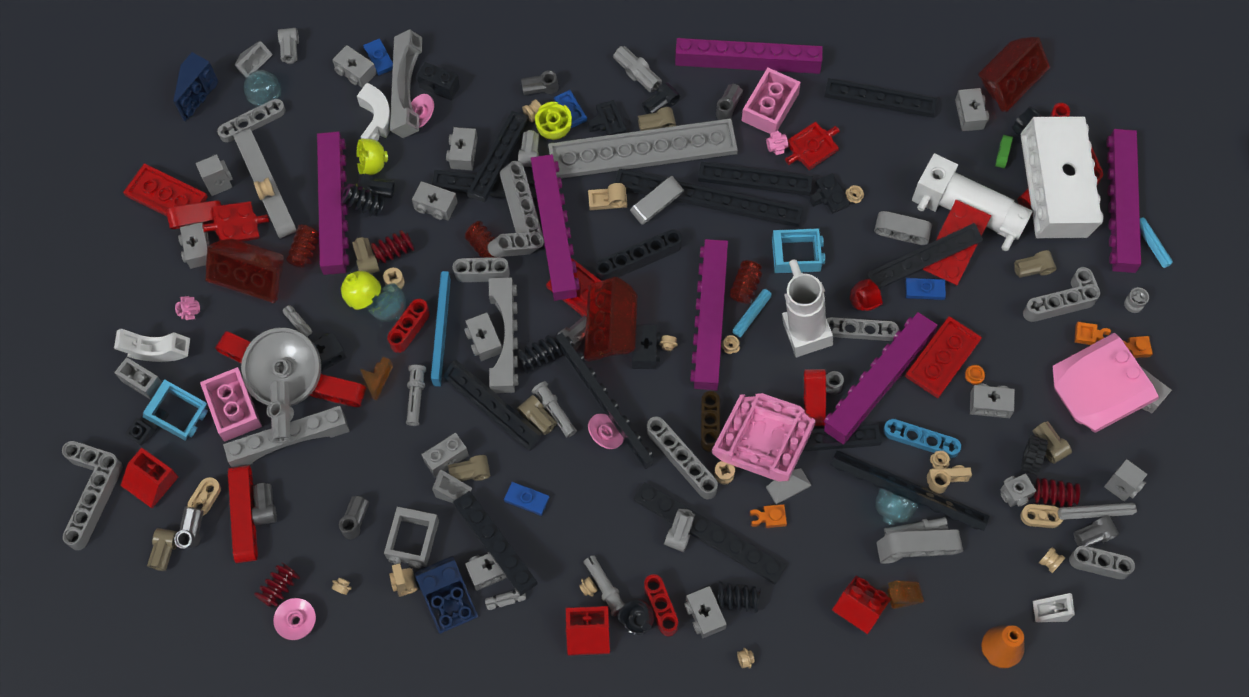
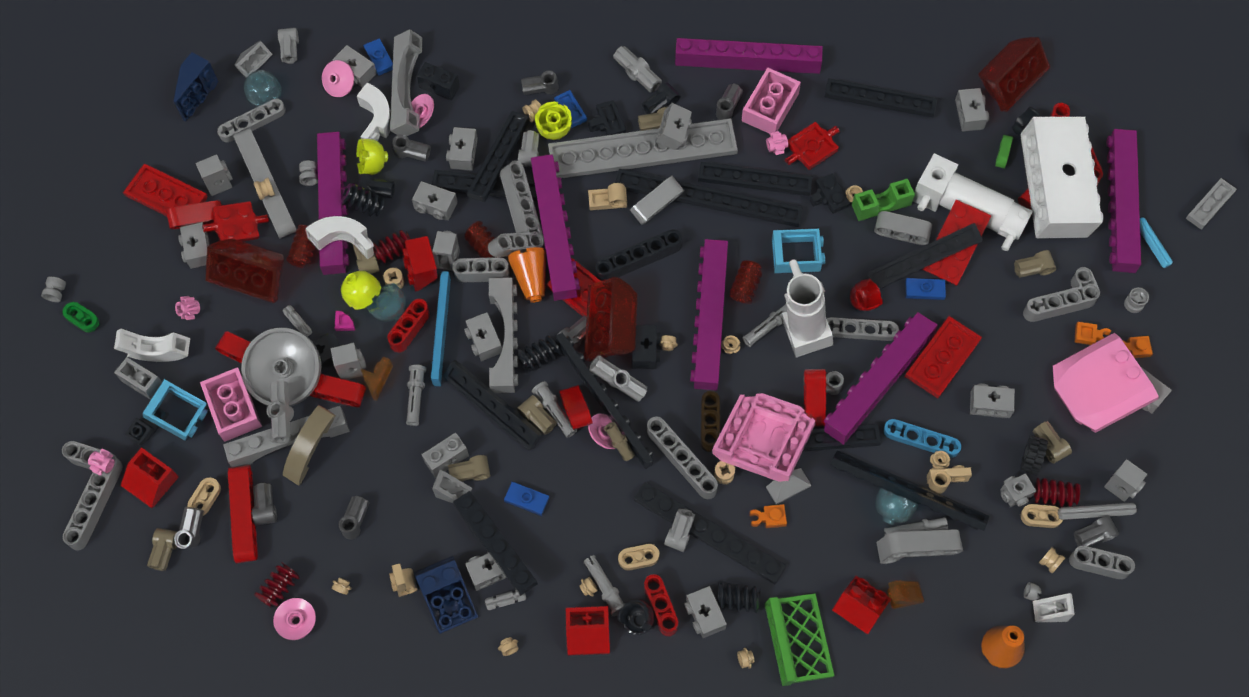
light grey window [384,507,439,568] -> none
medium azure axle [733,289,771,337] -> none
orange plate [965,365,985,385] -> none
none -> light grey wheel [41,277,66,302]
none -> green plate [63,302,99,332]
none -> bright pink gear [88,449,115,476]
none -> dark tan slope [283,405,336,485]
none -> light grey wheel [299,160,318,186]
none -> white arch [306,216,374,259]
none -> bright pink dish [322,60,354,97]
none -> light grey brick [330,343,366,380]
none -> dark pink tile [335,311,355,331]
none -> flat silver piece [393,134,431,162]
none -> red slope [402,236,437,292]
none -> light grey brick [432,231,460,271]
none -> tan plate [498,637,519,656]
none -> orange cone [508,247,546,303]
none -> red beam [559,385,593,430]
none -> light grey piece [589,356,647,402]
none -> dark tan pin [604,422,635,461]
none -> tan plate [618,544,659,570]
none -> light grey brick [656,103,692,150]
none -> light grey pin [742,304,787,347]
none -> bright green fence [765,594,834,686]
none -> bright green arch [852,179,915,221]
none -> light grey hinge [1024,582,1041,600]
none -> light grey plate [1186,178,1237,230]

